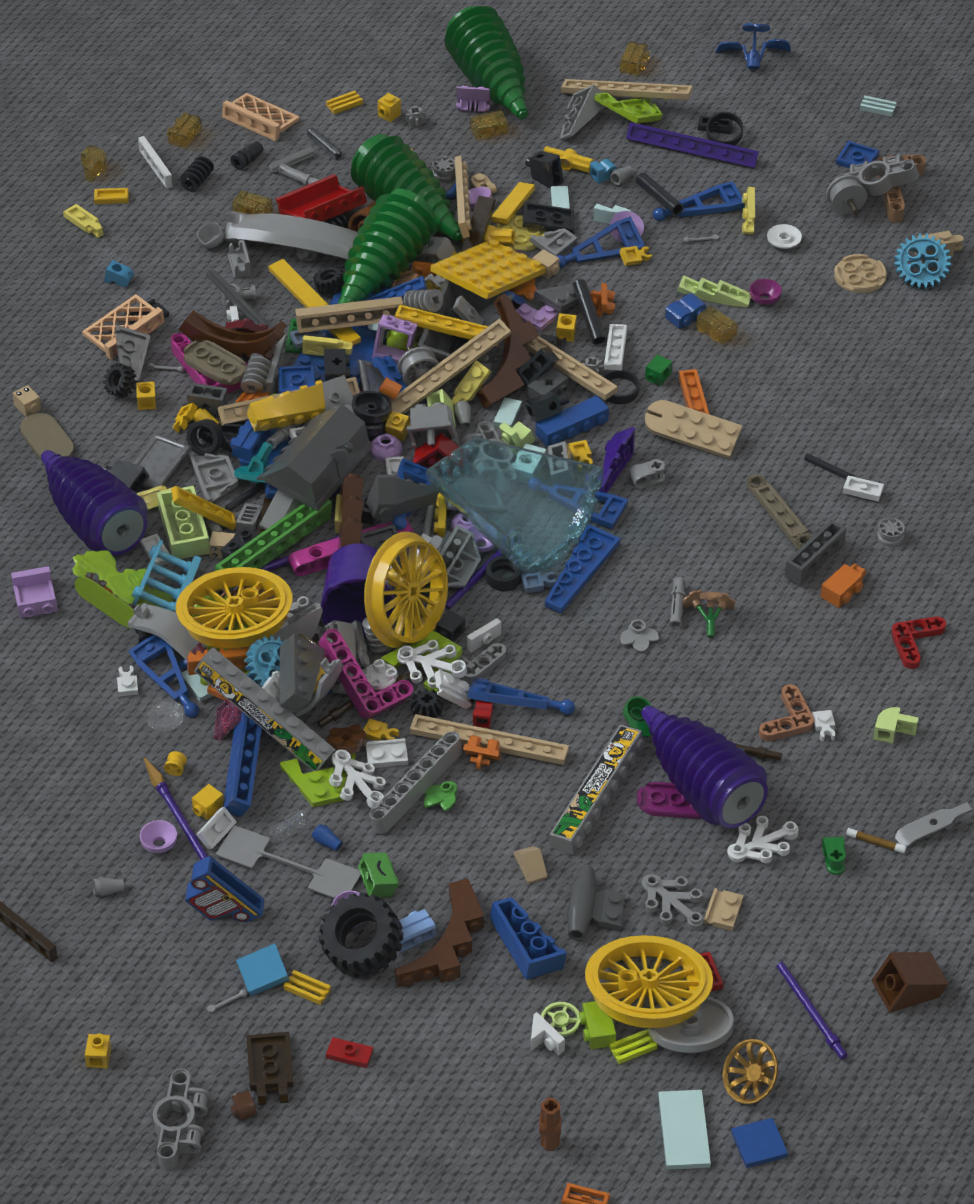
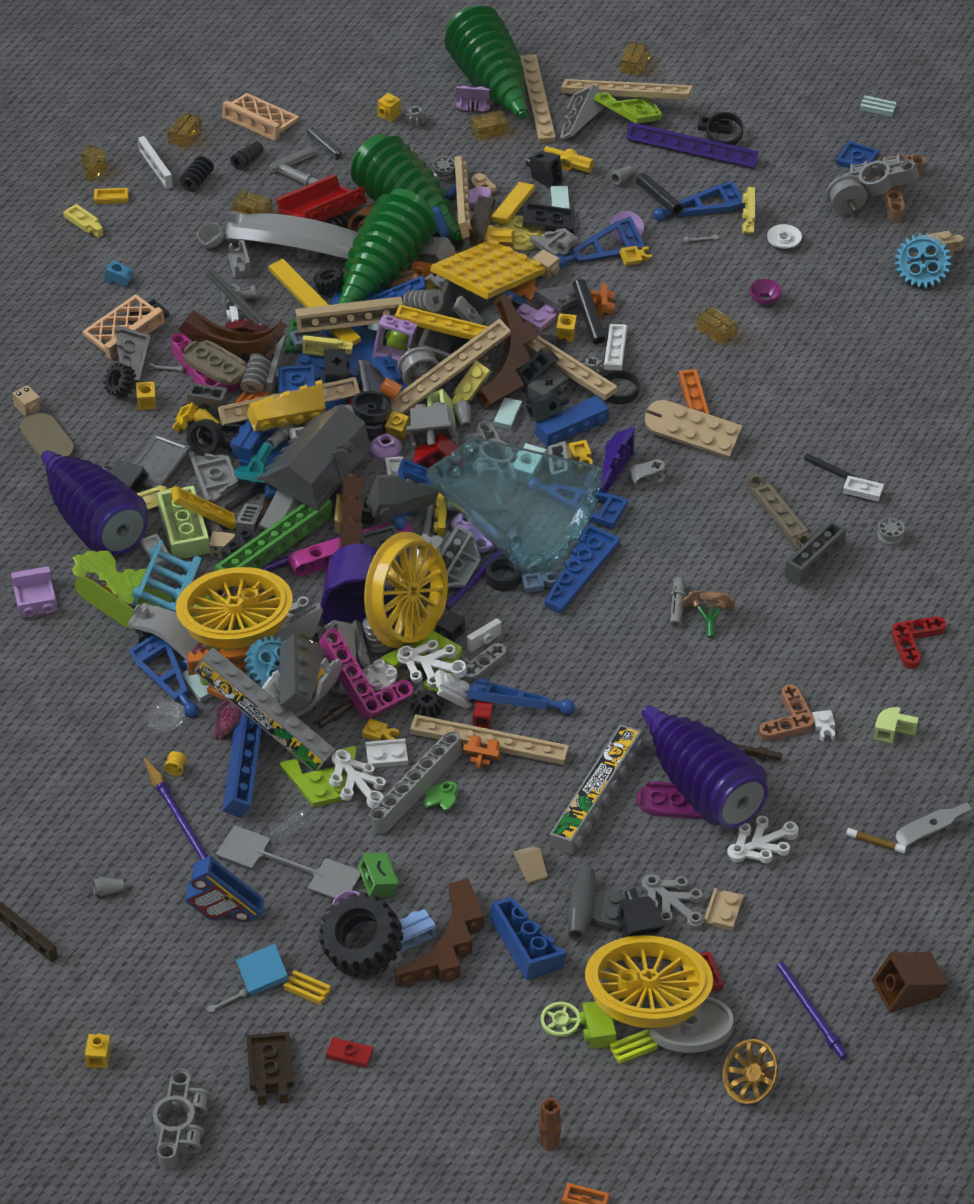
white plate [117,666,138,697] -> none
lavender piece [140,820,177,853] -> none
yellow brick [192,784,224,820] -> none
white plate [196,807,236,849] -> none
reddish brown plate [230,1090,257,1121] -> none
blue cone [312,824,343,852] -> none
light grey plate [323,375,353,412] -> none
yellow tile [326,91,363,114] -> none
reddish brown plate [327,724,367,754] -> none
yellowish green brick [499,421,536,454] -> none
white slope [531,1012,565,1055] -> none
dark azure leg [590,159,618,183] -> none
light aqua slope [593,204,631,224] -> none
light grey plate [620,619,659,652] -> none
green cap [623,696,652,737] -> none
green brick [645,354,672,386] -> none
light aqua tile [658,1090,711,1170] -> none
blue brick [665,293,706,329] -> none
yellowish green slope [677,275,751,307] -> none
blue plant [716,23,791,69] -> none
blue tile [731,1118,788,1168] -> none
orange brick [820,563,867,608] -> none
green piece [822,836,846,875] -> none
tan tile [834,254,887,293] -> none
none -> blue beam [432,206,451,238]
none -> tan plate [520,54,556,143]
none -> light grey bush [555,233,578,255]
none -> black torso [618,888,665,938]

